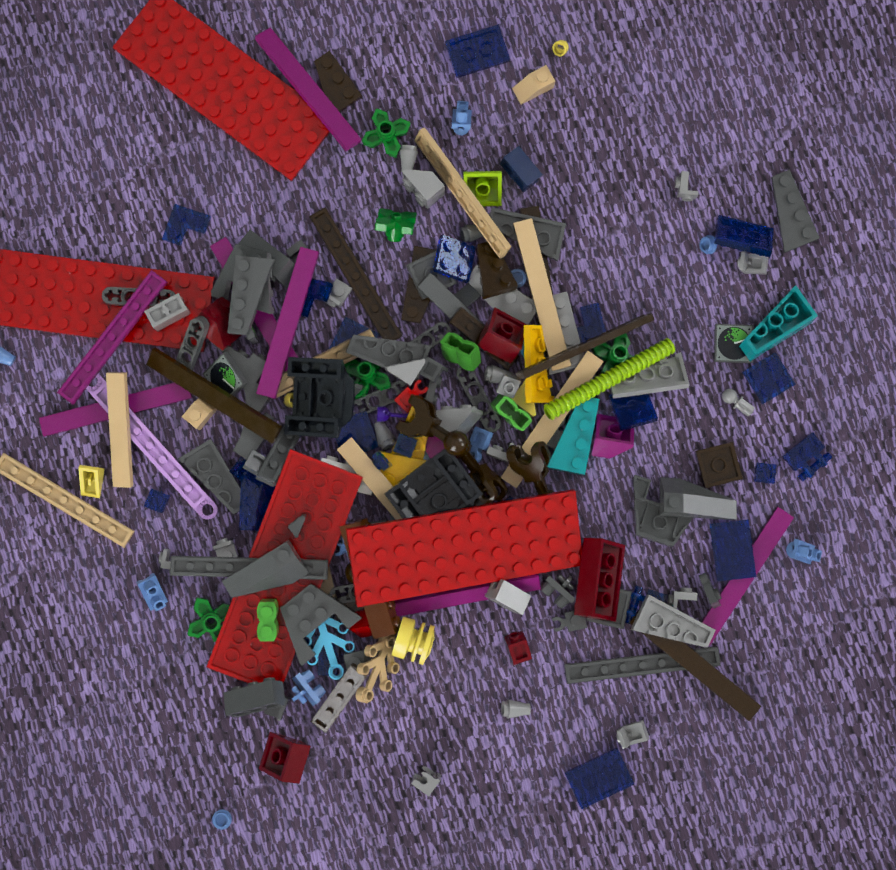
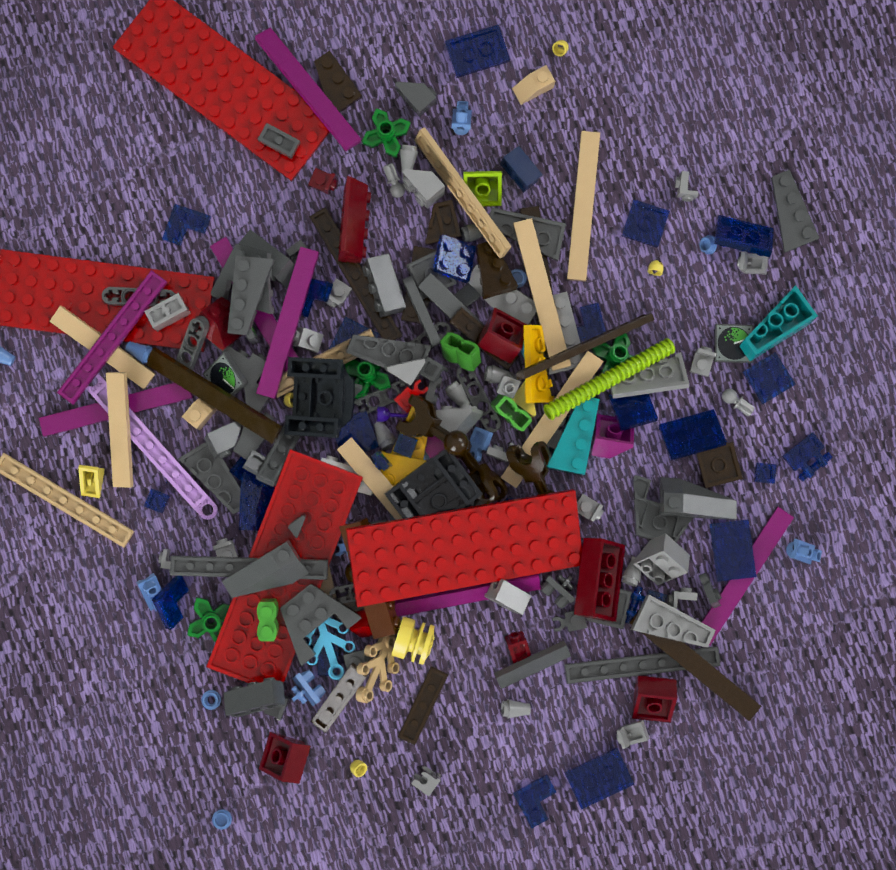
green plant [375,208,417,242] -> none
none -> tan tile [50,305,156,389]
none -> medium blue cone [125,341,152,364]
none -> clear blue plate [152,576,189,630]
none -> medium blue plate [201,690,221,710]
none -> slope [204,421,242,459]
none -> dark grey plate [258,123,301,159]
none -> light grey bracket [292,327,324,353]
none -> dark red bracket [308,168,338,195]
none -> dark red slope [338,176,371,264]
none -> light yellow hinge [350,760,367,777]
none -> brick [363,253,406,318]
none -> light grey axle [383,163,405,198]
none -> dark grey slope [395,82,437,117]
none -> dark brown tile [398,666,449,745]
none -> dark grey beam [402,276,441,348]
none -> dark brown wing [425,200,461,246]
none -> light grey cone [444,380,471,406]
none -> dark grey tile [494,641,571,689]
none -> clear blue plate [513,774,557,828]
none -> tan tile [567,131,600,282]
none -> light grey bracket [577,494,604,522]
none -> clear blue plate [621,199,670,248]
none -> light grey cone [622,556,641,587]
none -> dark red slope [632,676,678,723]
none -> light grey slope [633,533,690,586]
none -> light yellow hinge [647,260,664,276]
none -> clear blue plate [659,409,727,461]
none -> light grey bracket [689,346,716,377]

